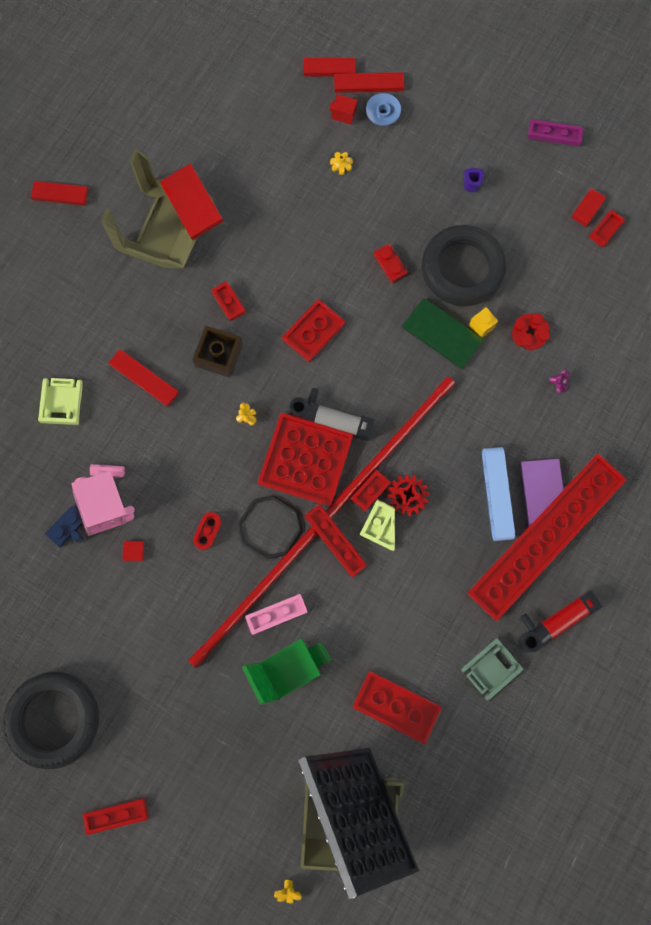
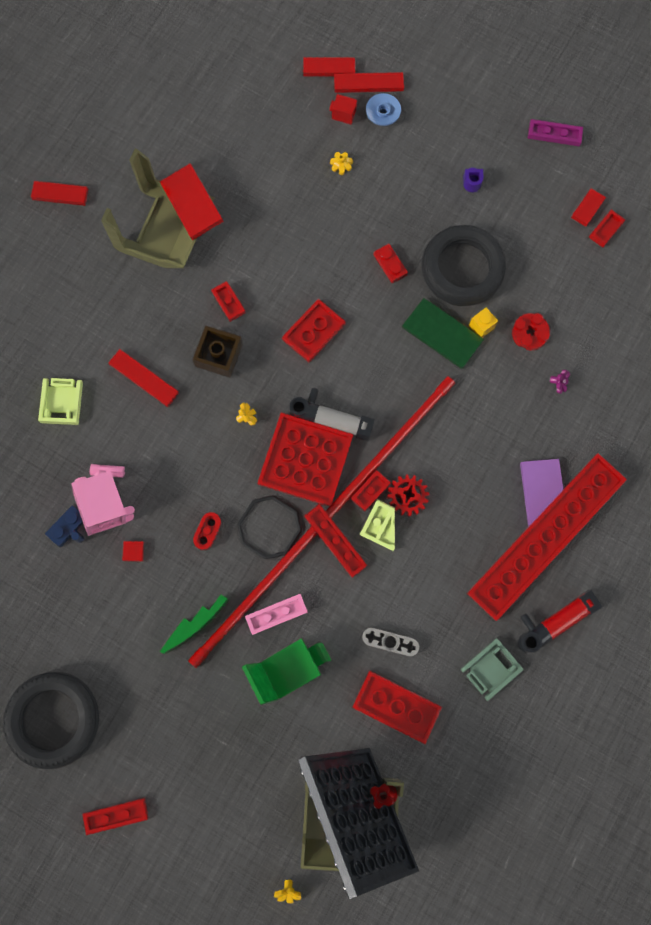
light blue beam [482,447,515,541] -> none
none -> green slope [160,594,229,654]
none -> light grey beam [362,628,419,656]
none -> red brick [371,784,398,809]

